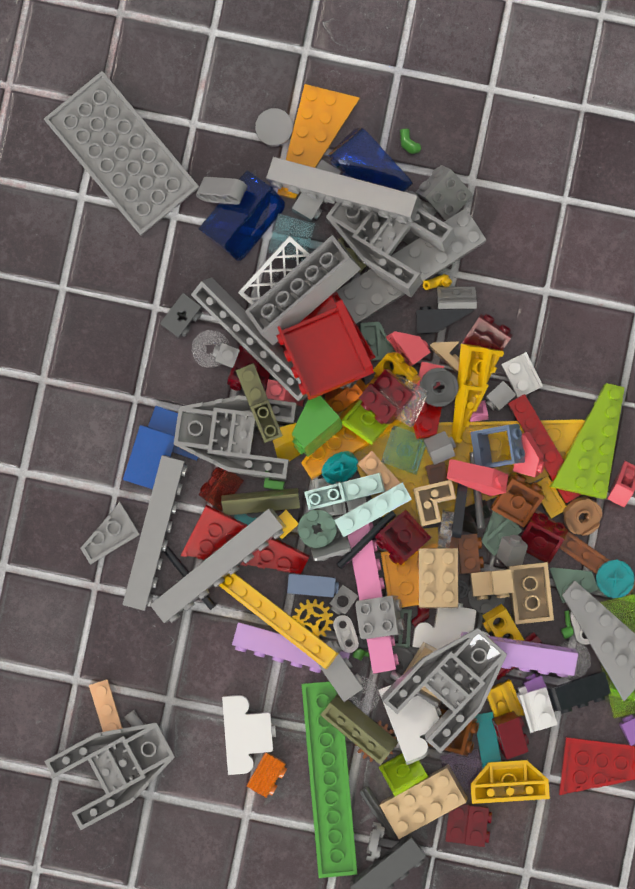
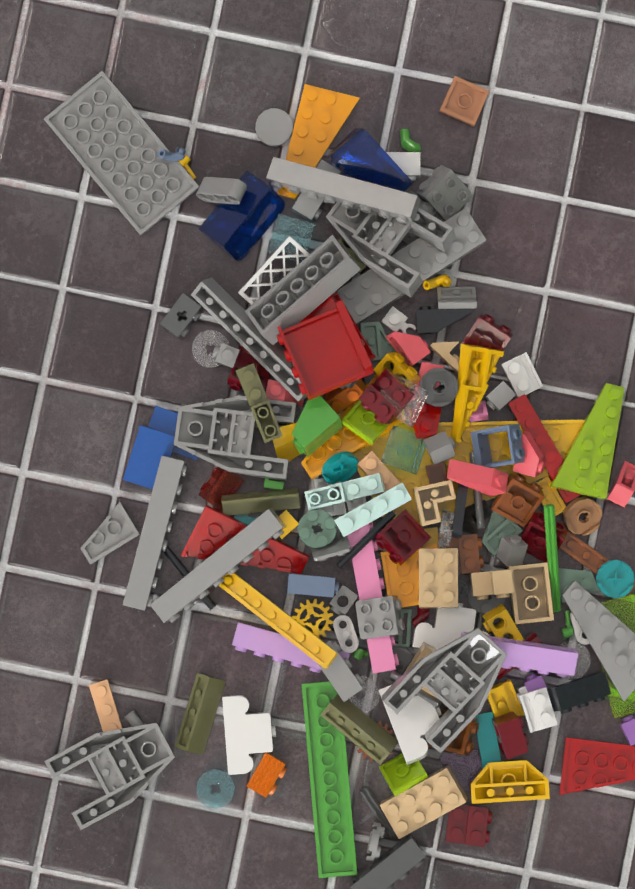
none -> sand blue arm [158,147,186,162]
none -> olive panel [175,673,225,755]
none -> yellow hand [178,154,197,180]
none -> clear light blue plate [196,769,235,808]
none -> white plate [381,306,416,334]
none -> white slope [382,152,420,181]
none -> nougat plate [439,76,489,127]
none -> bright green axle [544,504,561,612]

